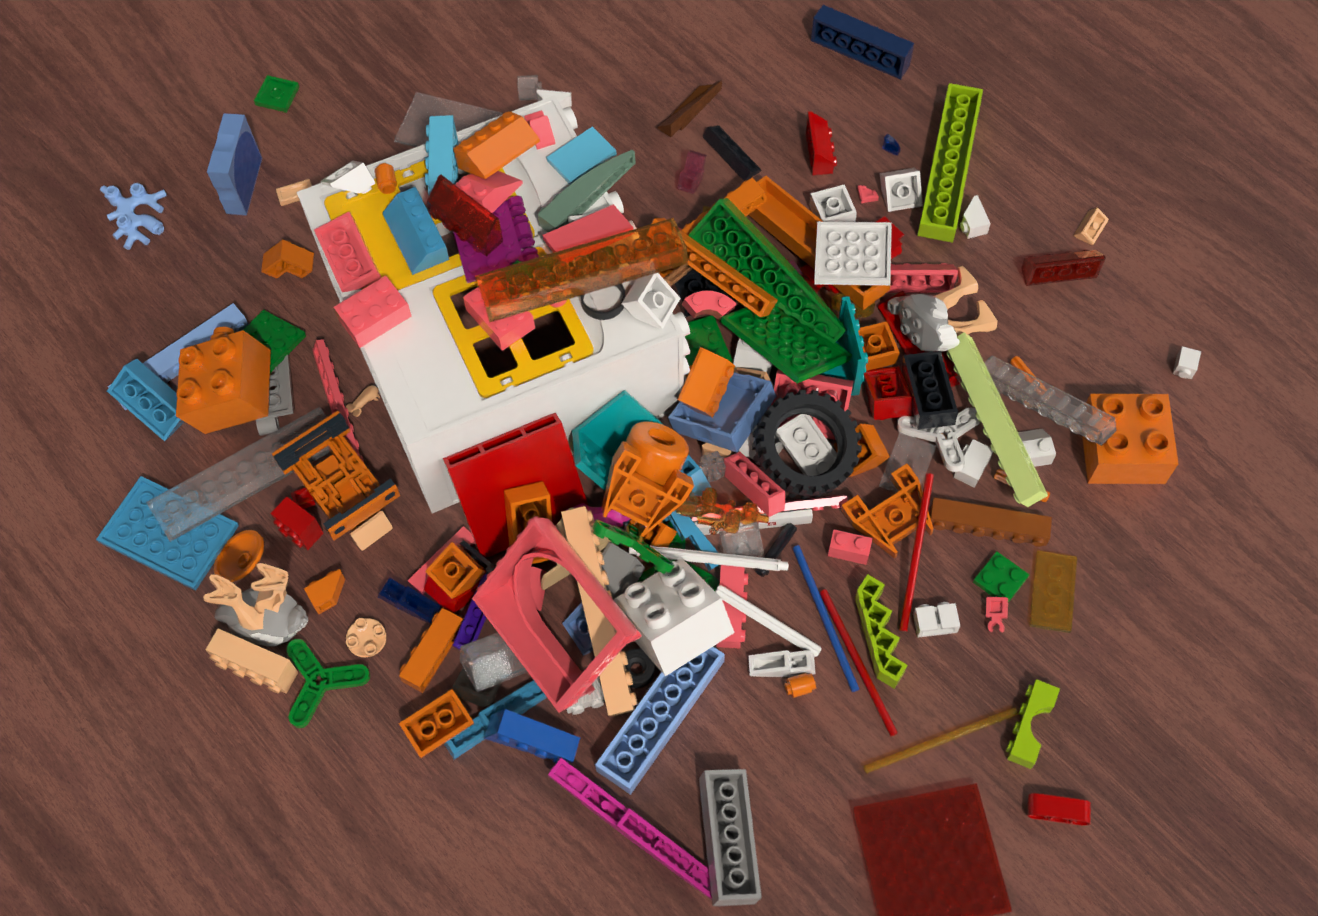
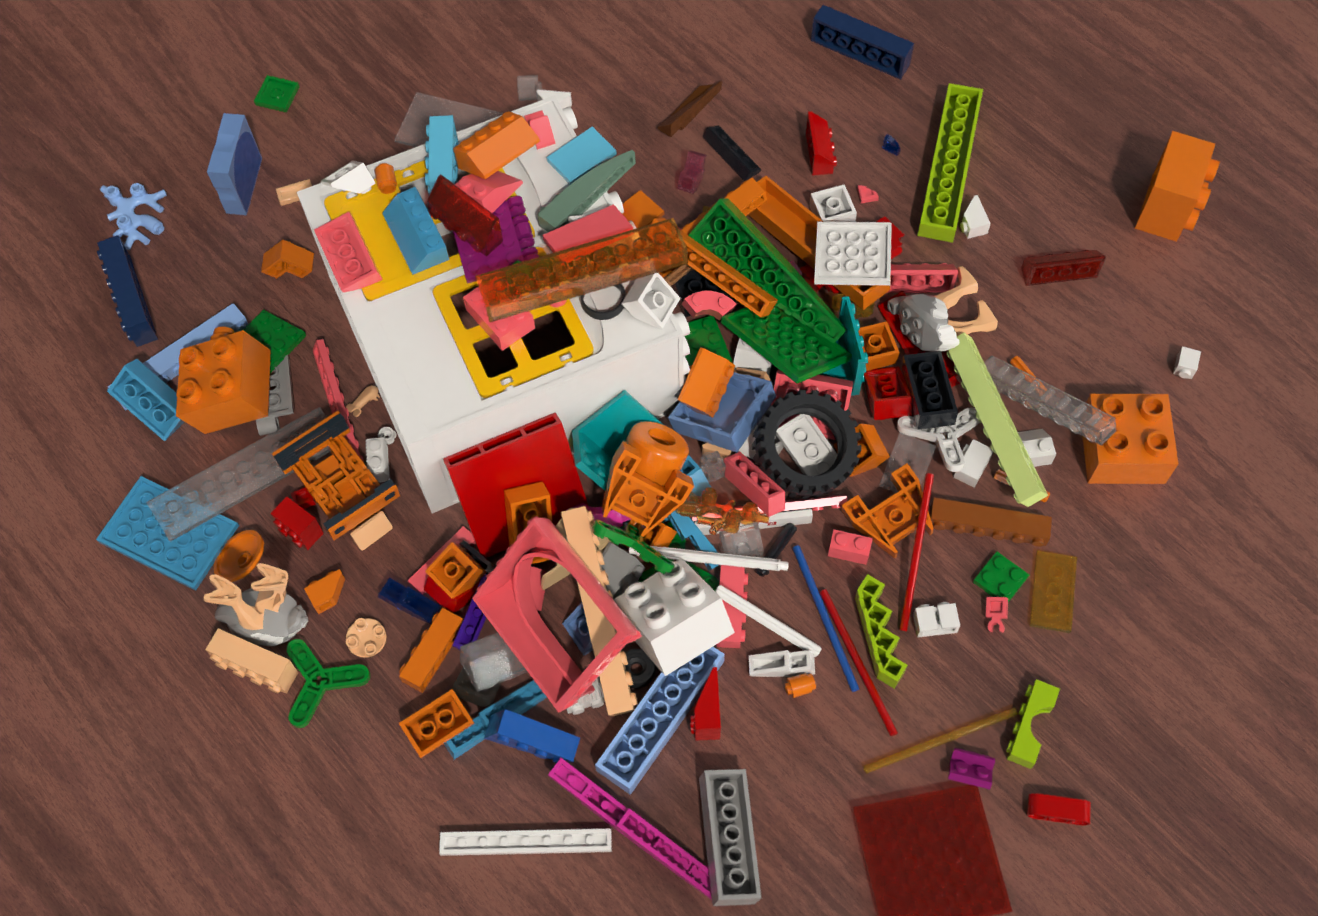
coral brick [333,276,411,348] -> none
white slope [880,168,923,212] -> none
light nougat slope [1073,208,1109,245] -> none
none -> dark blue brick [97,235,158,347]
none -> white brick [365,437,389,482]
none -> white plate [378,427,397,445]
none -> white plate [439,829,612,856]
none -> orange tile [622,190,664,234]
none -> red slope [690,667,721,741]
none -> magenta bracket [948,748,995,789]
none -> orange brick [1135,131,1220,242]

